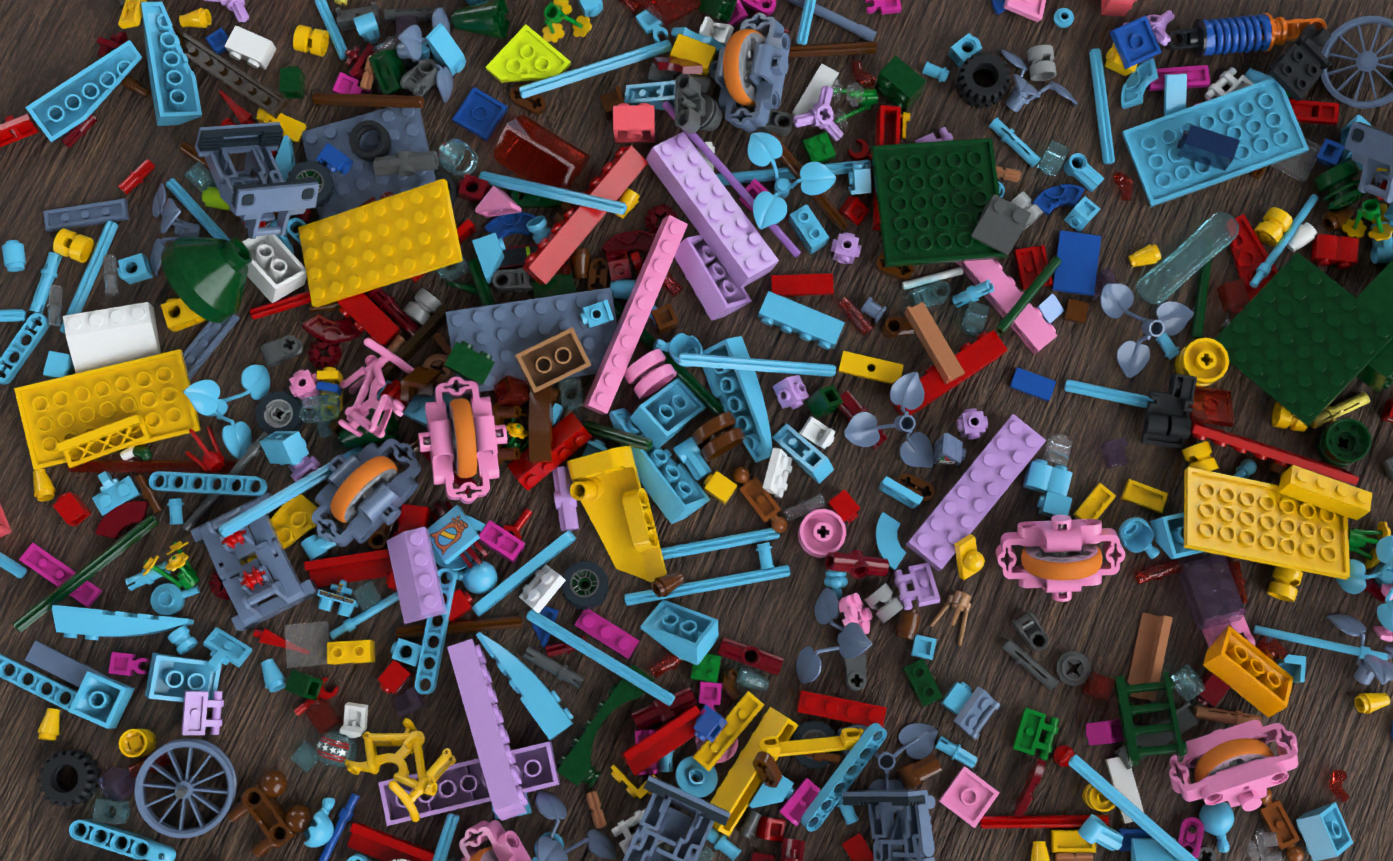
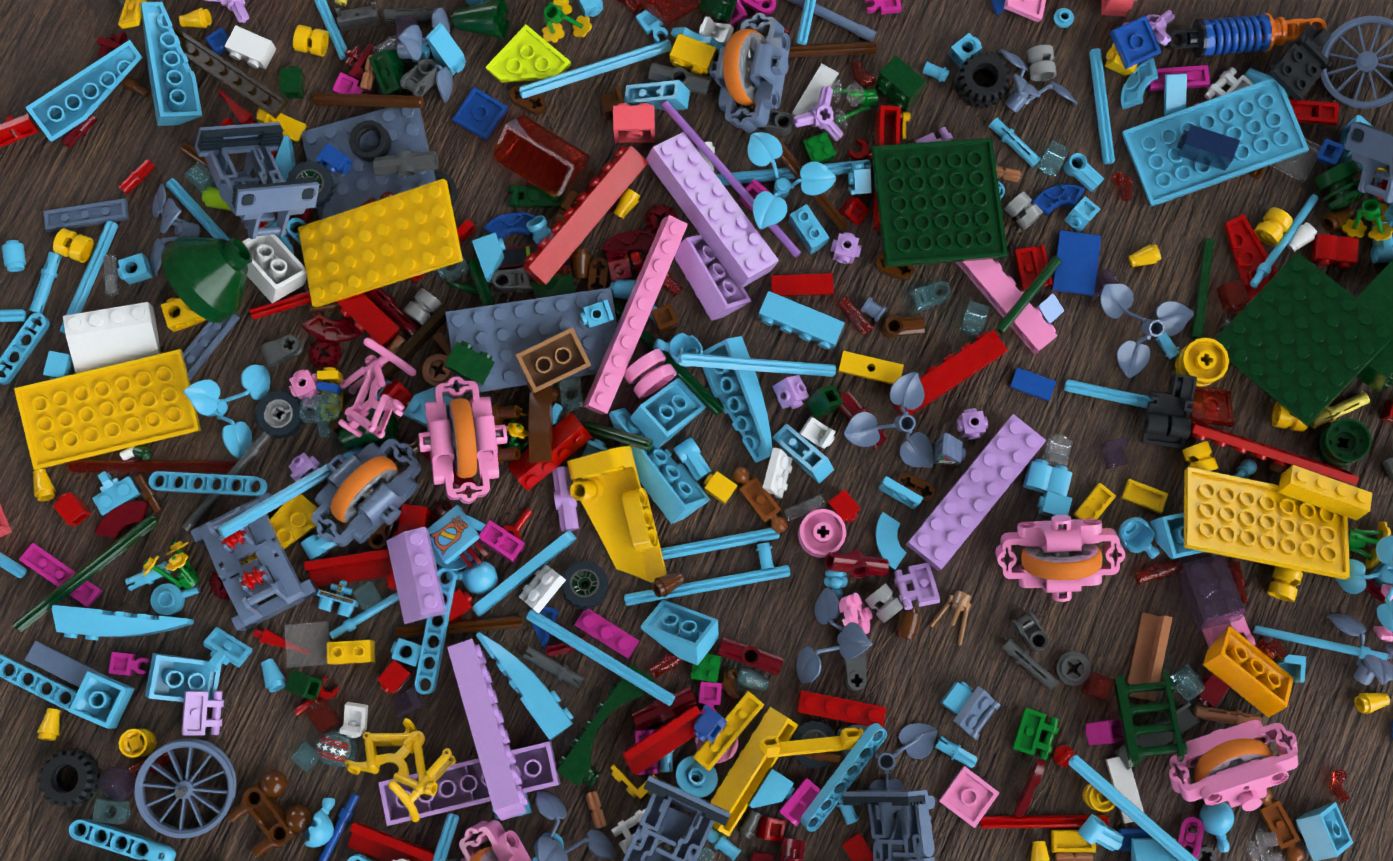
clear axle [46,285,64,327] -> none
yellow fence [55,415,151,468] -> none
medium azure pin [167,498,184,525] -> none
medium azure wheel [168,625,198,655] -> none
red plant [185,426,225,473] -> none
medium azure brick [259,431,309,466] -> none
medium azure piece [353,12,381,44] -> none
reddish brown panel [401,366,441,401] -> none
clear light blue helmet [438,139,478,177] -> none
dark red brick [457,174,491,204] -> none
bright pink slope [475,186,521,218] -> none
medium azure axle [479,171,627,215] -> none
clear red brick [494,375,530,407] -> none
tile [654,57,703,74] -> none
dark grey beam [675,74,723,134] -> none
reddish brown wheel [692,412,746,461] -> none
reddish brown beam [753,751,782,788] -> none
reddish brown piece [895,754,942,790] -> none
dark green brick [901,658,943,707] -> none
white bar [902,267,963,290] -> none
nougat panel [904,302,965,384] -> none
medium azure tile [911,635,937,660] -> none
medium azure pin [952,279,994,308] -> none
yellow tile [954,534,985,580] -> none
dark grey slope [971,194,1031,255] -> none
reddish brown tile [1063,299,1089,324] -> none
clear light blue piece [1136,212,1239,304] -> none

